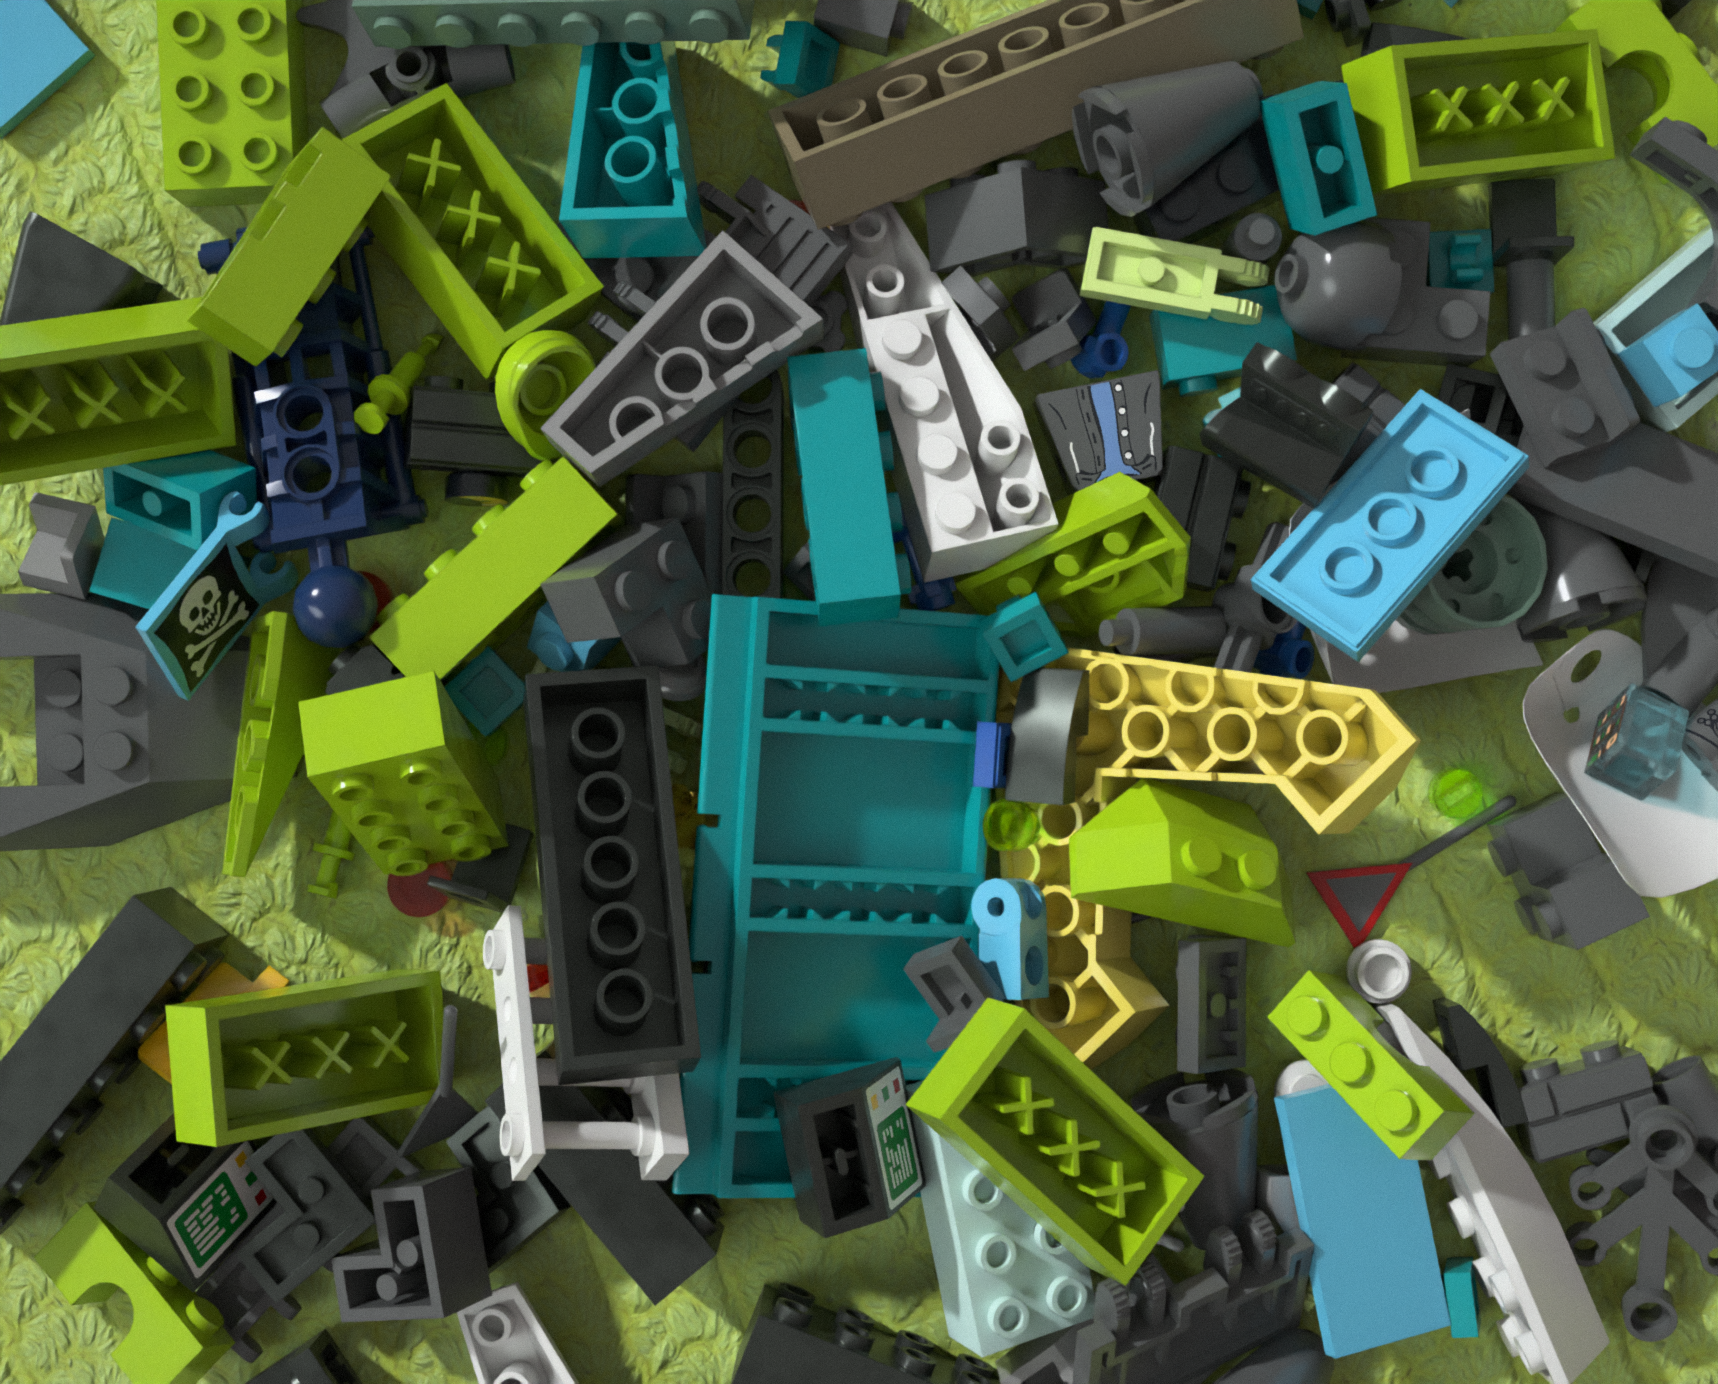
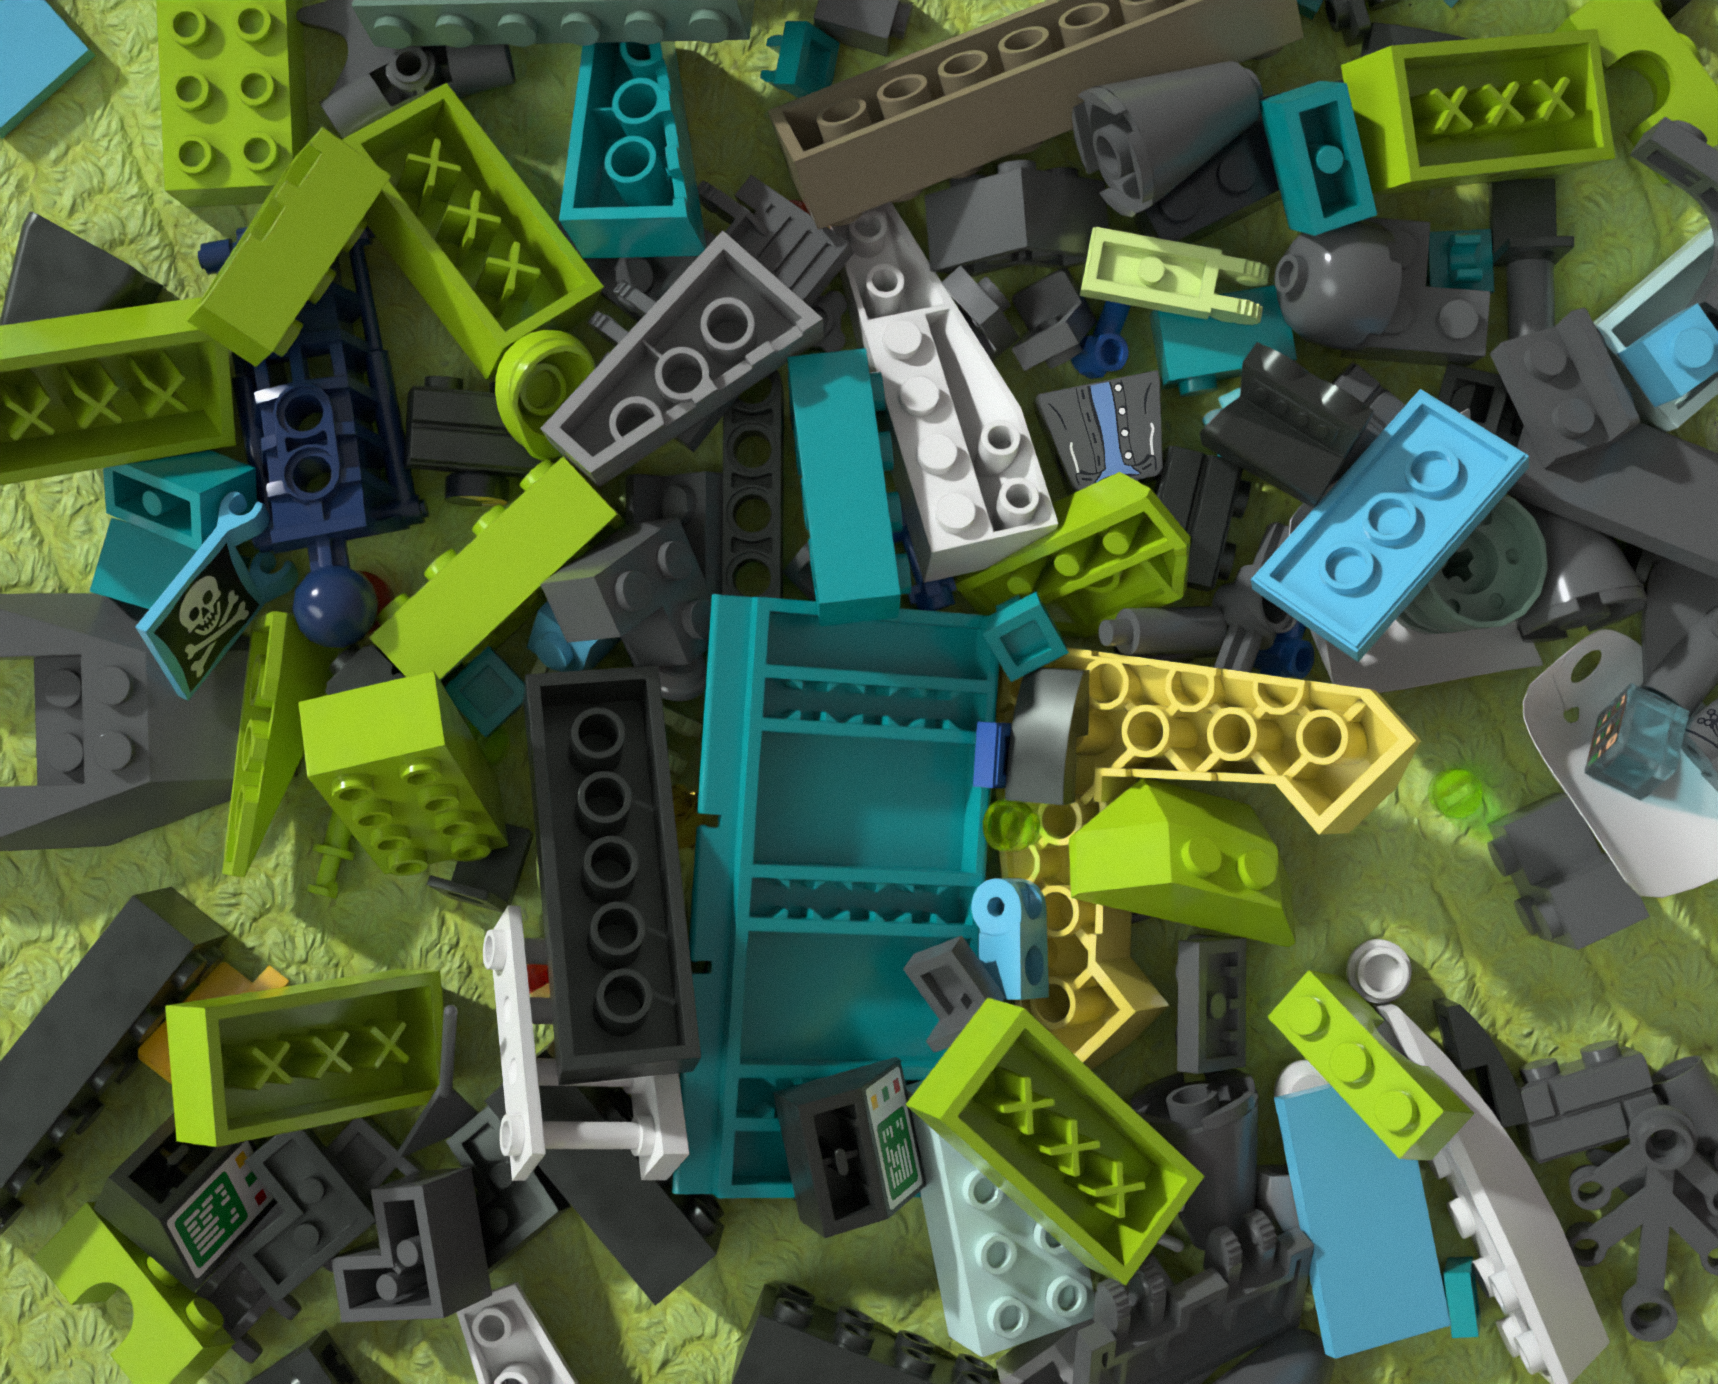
light grey panel [18,493,105,600] -> none
lime piece [354,333,445,434] -> none
clear red tile [387,861,453,917] -> none
dark grey cylinder [1220,213,1282,265] -> none
dark grey piece [1306,795,1516,949] -> none

